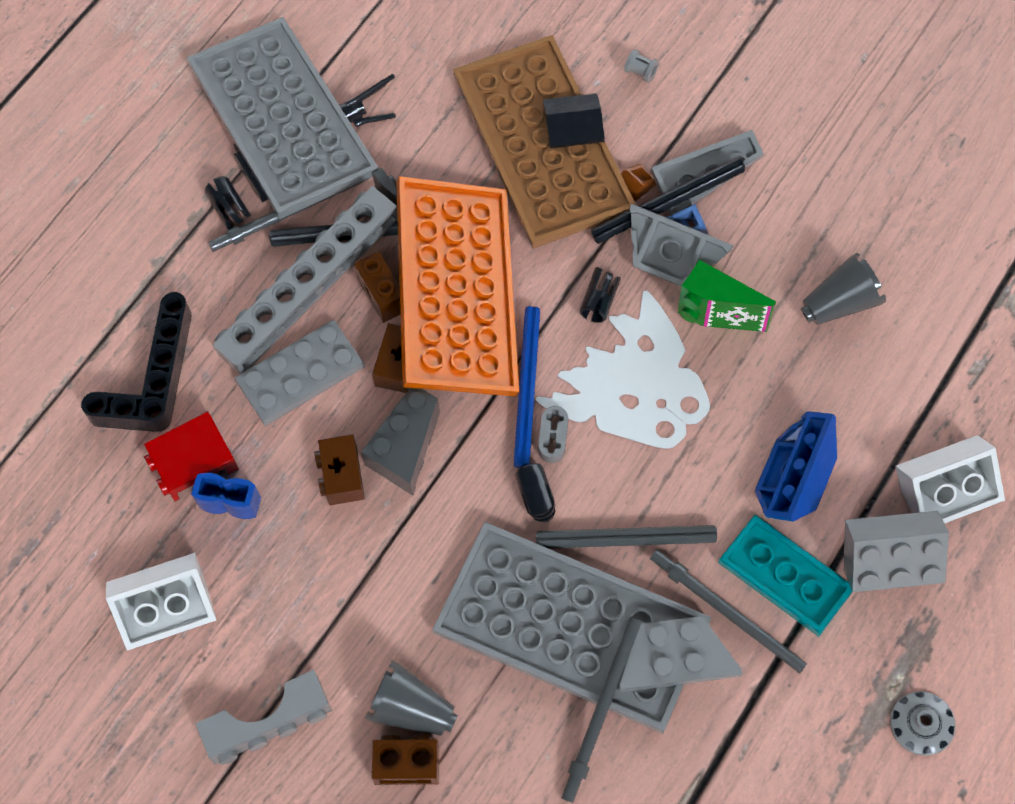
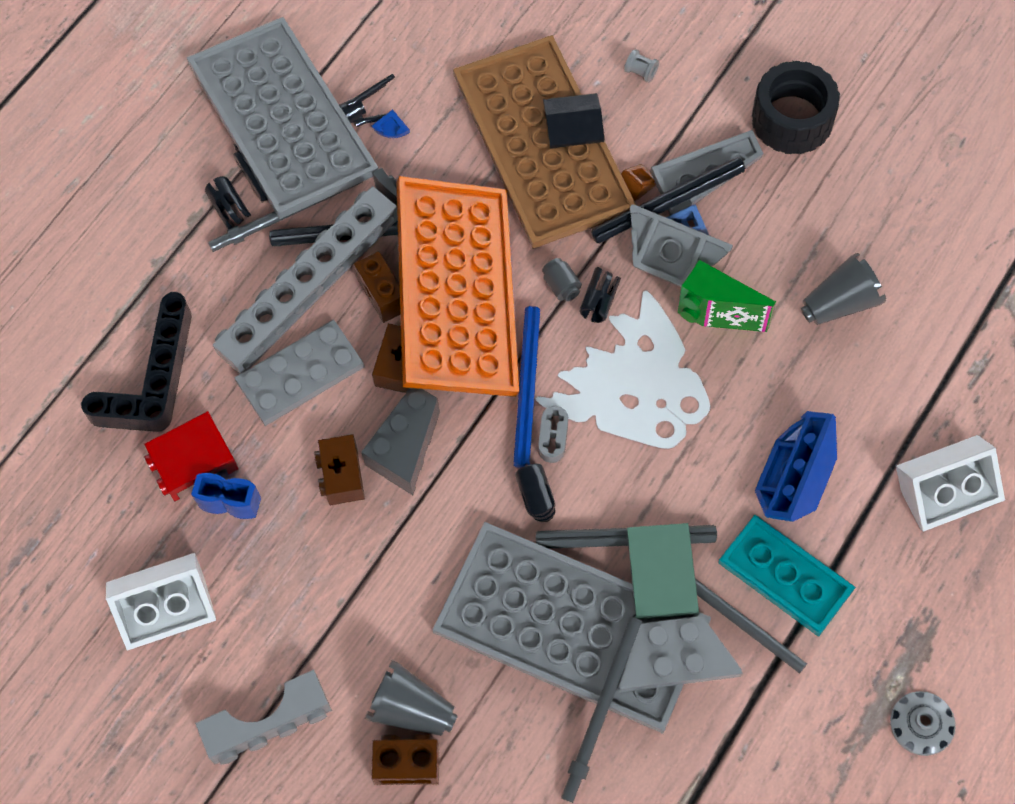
light grey brick [844,511,949,592] -> none
none -> blue tile [372,109,410,138]
none -> dark grey brick [542,258,582,301]
none -> sand green tile [627,523,699,619]
none -> black tyre [752,61,840,154]

